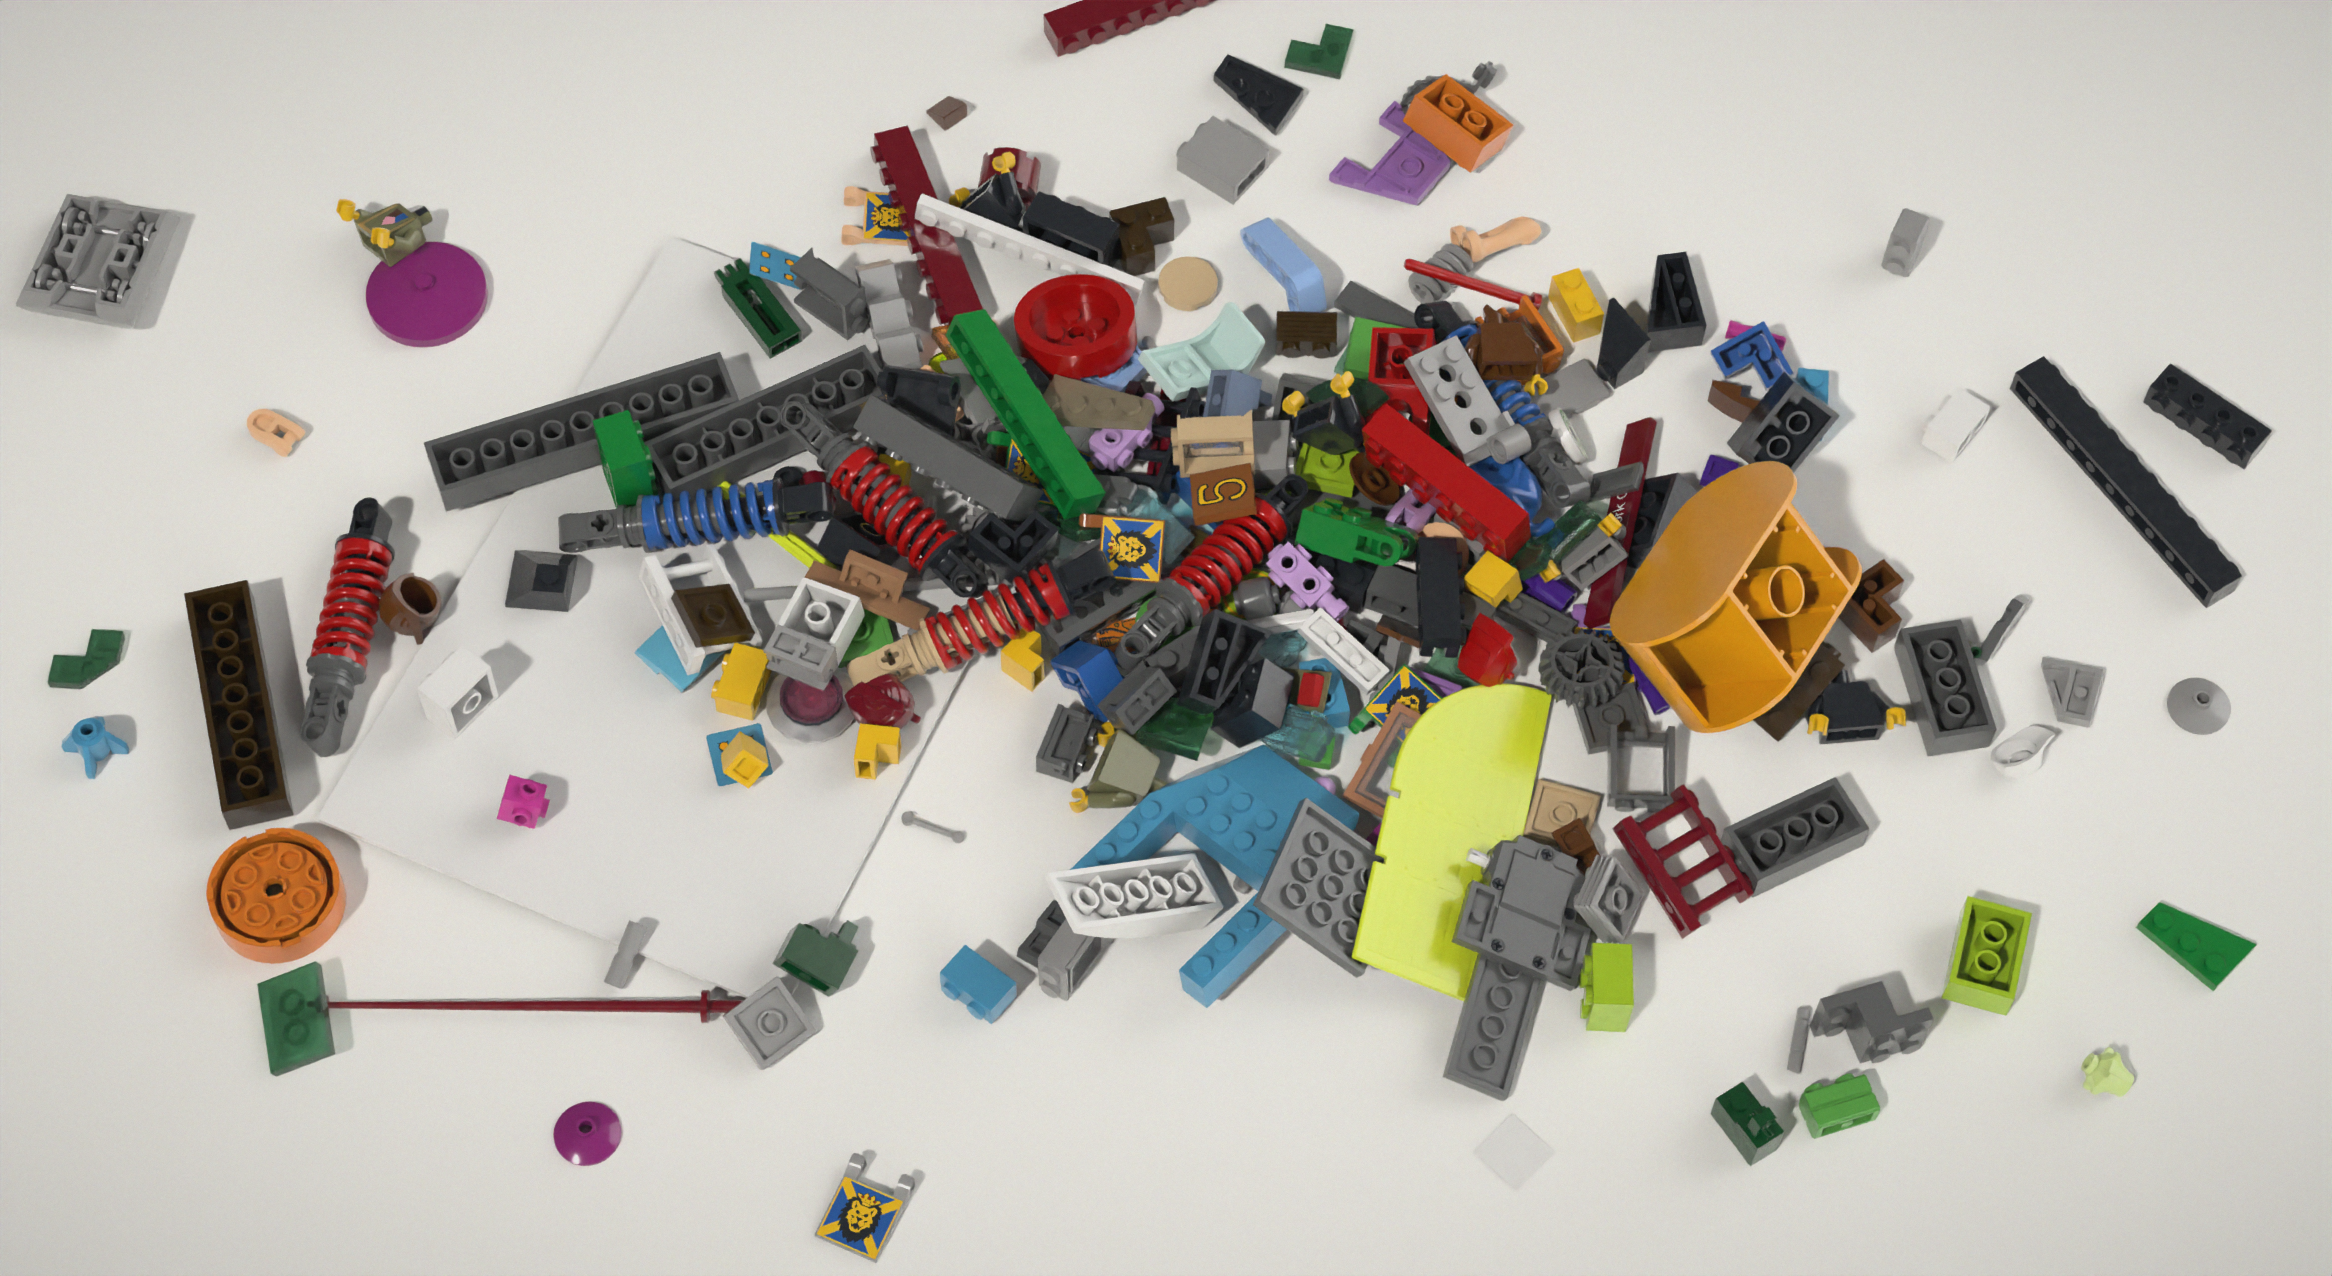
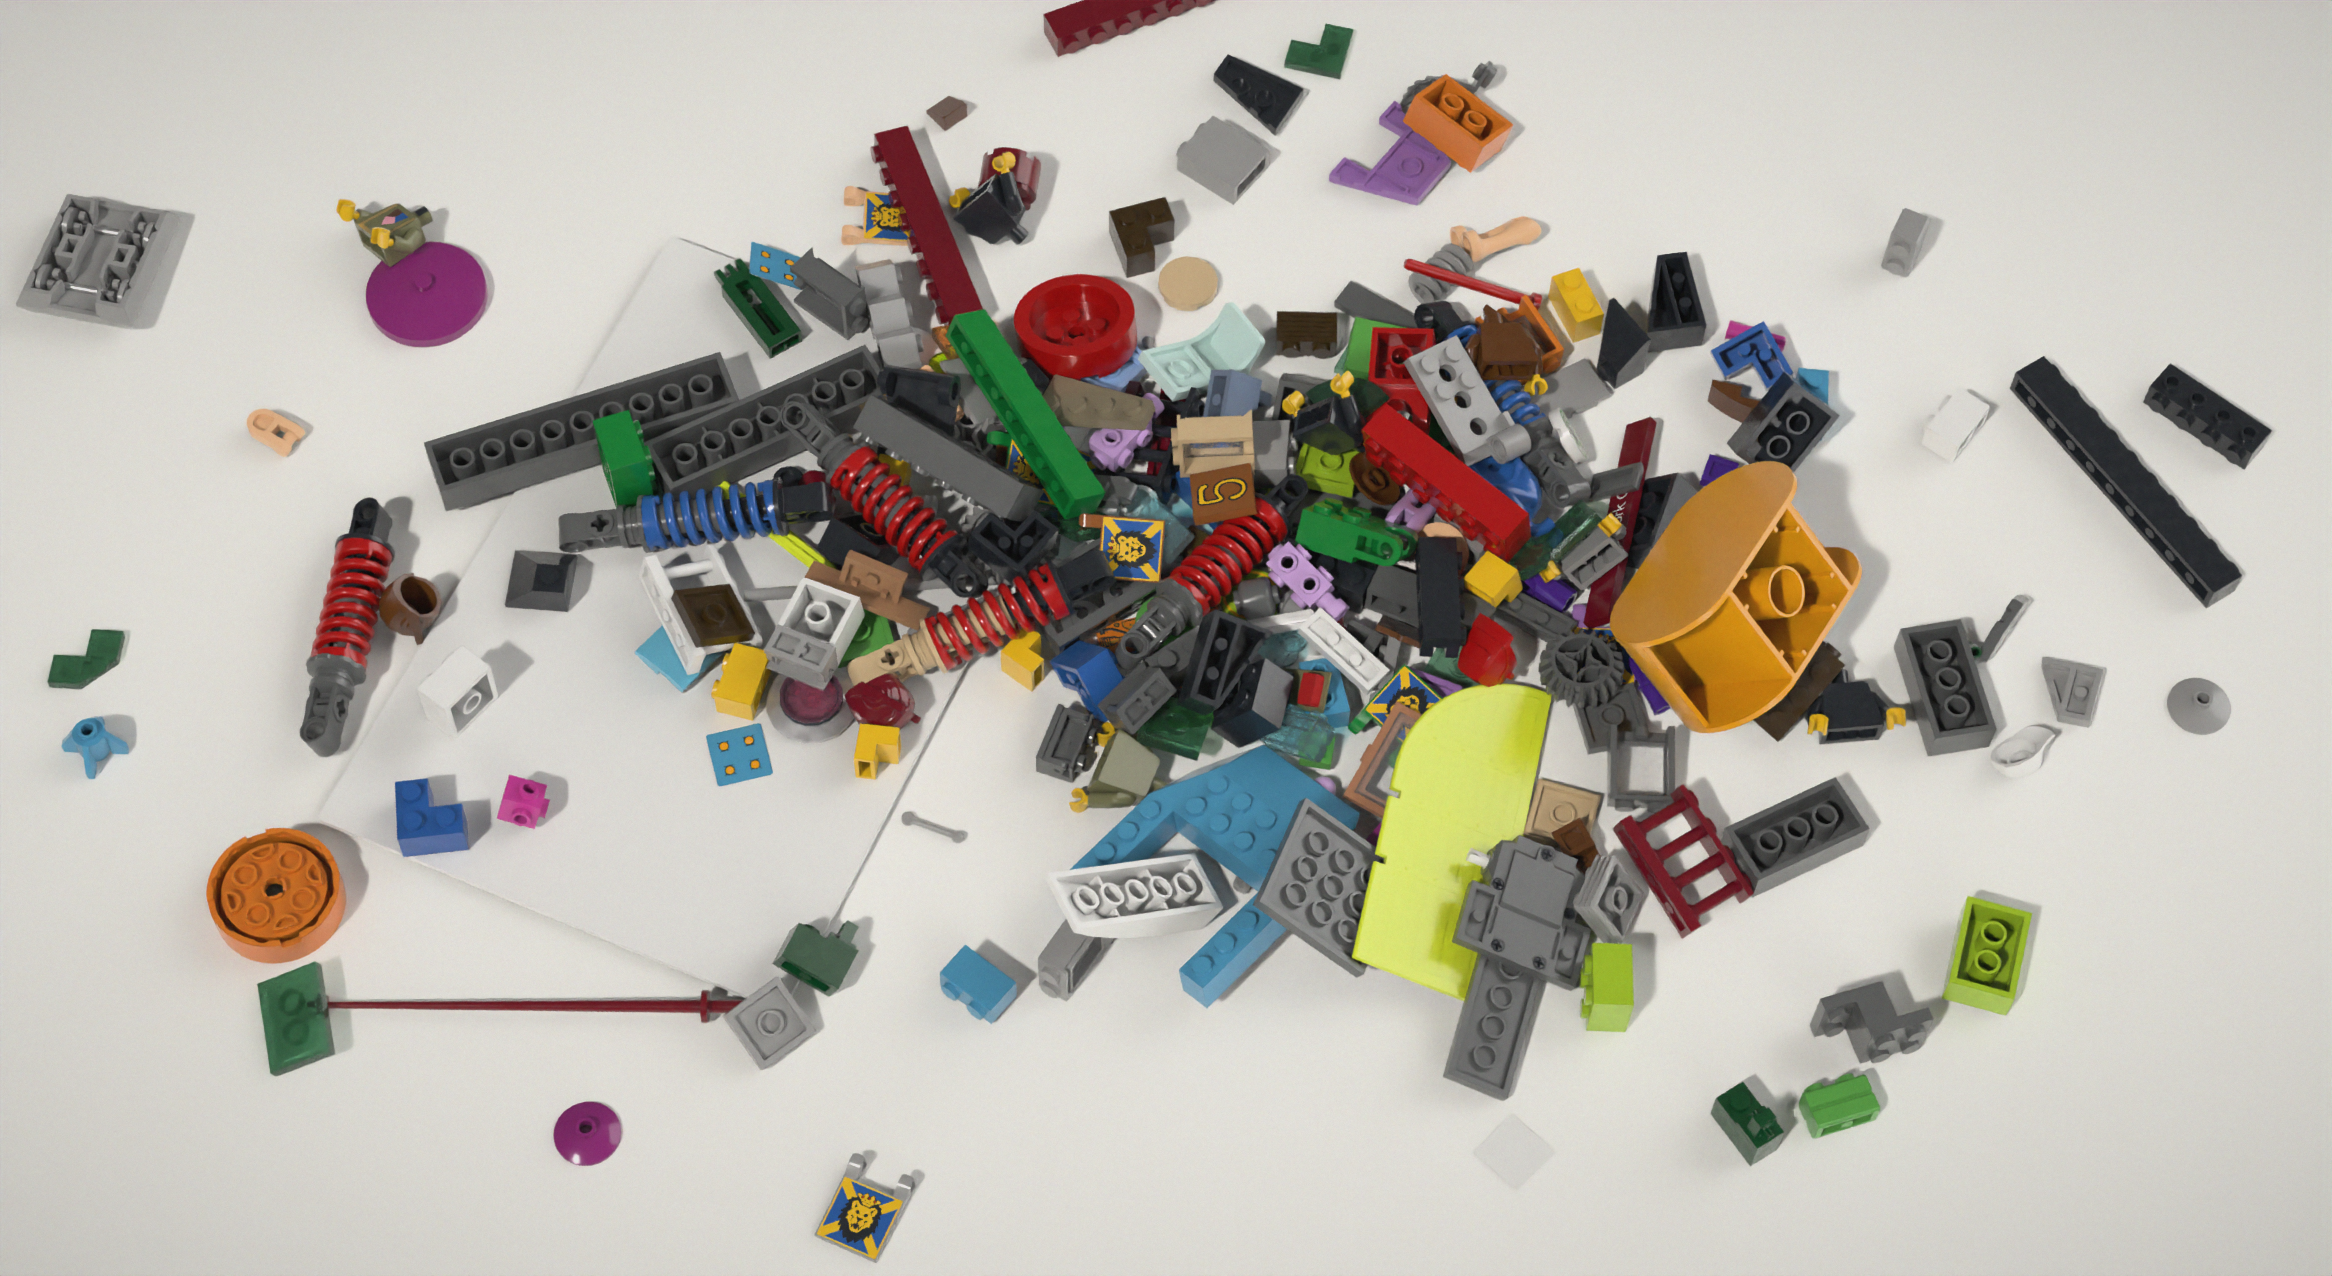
dark brown brick [184,580,294,830] -> none
light grey piece [604,920,647,989] -> none
yellow panel [721,731,769,789] -> none
white plate [914,194,1145,305] -> none
dark grey slope [1017,900,1066,968] -> none
black brick [1023,191,1119,268] -> none
light blue beam [1240,217,1327,312] -> none
light grey wheel [1787,1007,1811,1074] -> none
reddish brown brick [1838,559,1905,653] -> none
yellowish green rock [2081,1047,2134,1097] -> none
green wing [2136,902,2257,992] -> none
none -> blue brick [395,778,469,857]

